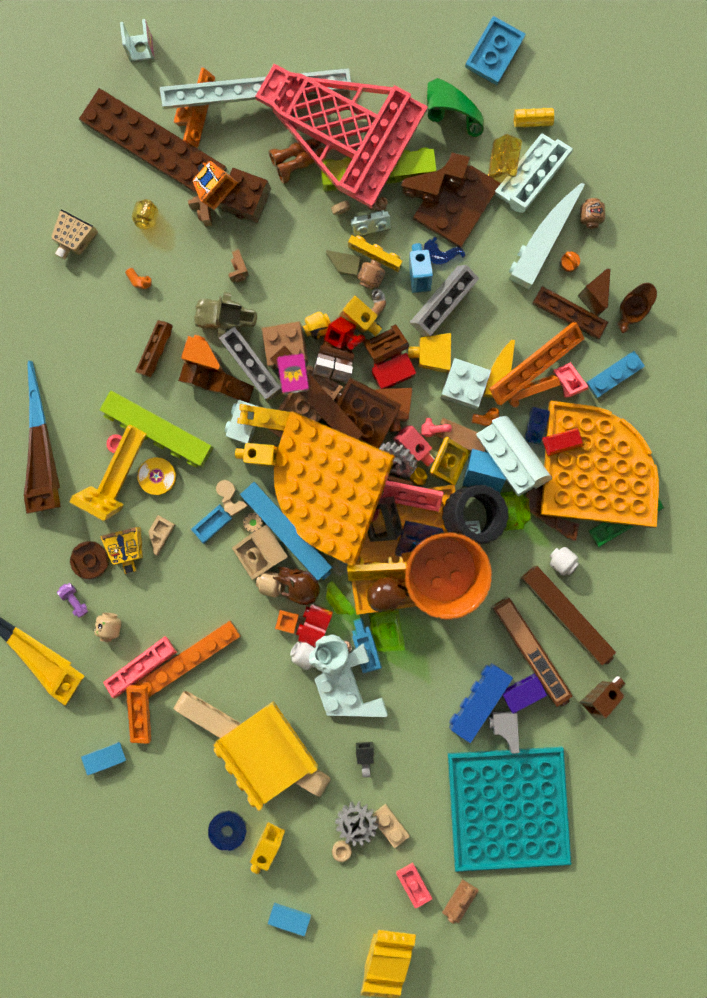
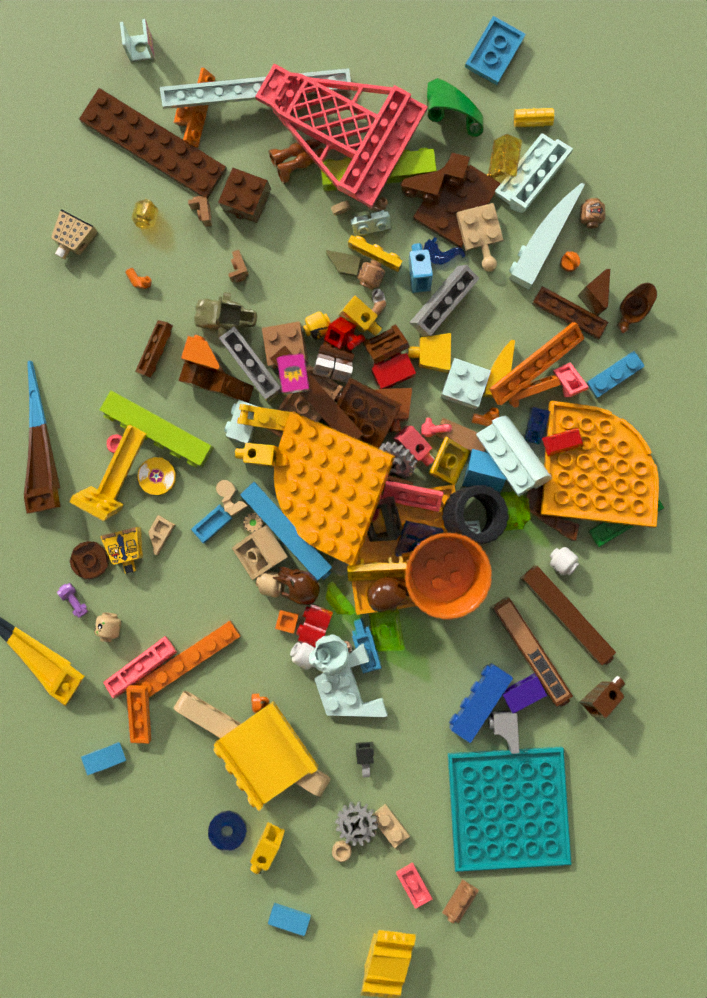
orange torso [193,161,238,210] -> none
yellow plate [410,467,427,485] -> none
none -> orange tile [251,693,269,713]
none -> tan plate [456,203,503,272]

